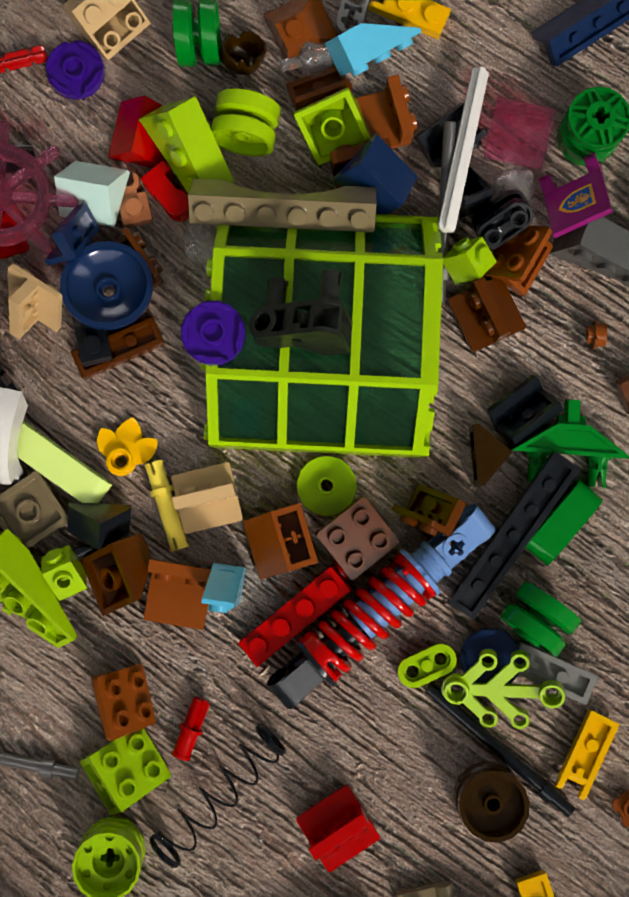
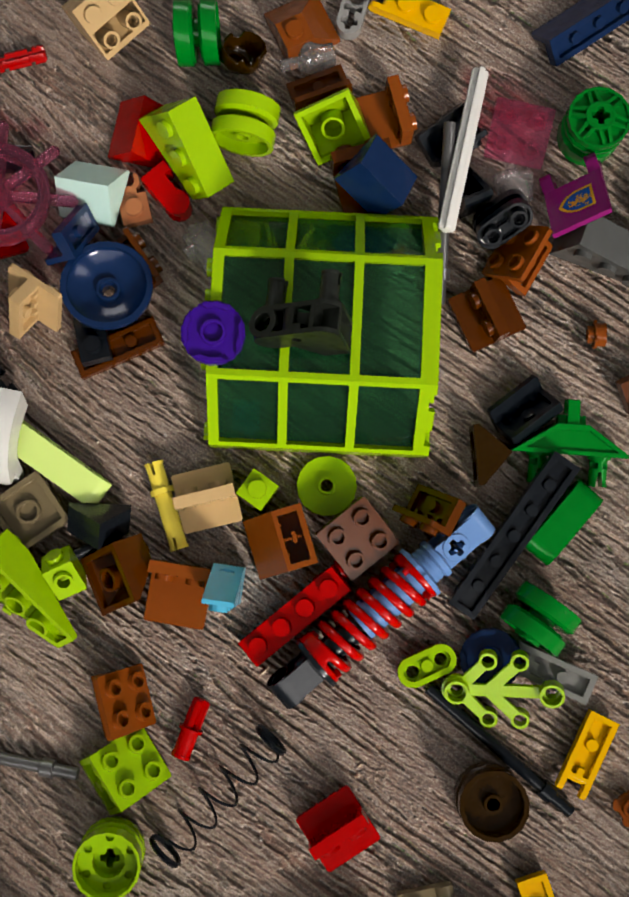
dark purple tile [46,40,105,100] -> none
yellow plate [97,417,158,476] -> none
dark tan arch [188,178,377,232] -> none
medium azure slope [325,23,422,77] -> none
lime brick [443,237,497,285] -> none
none -> lime brick [236,468,280,512]

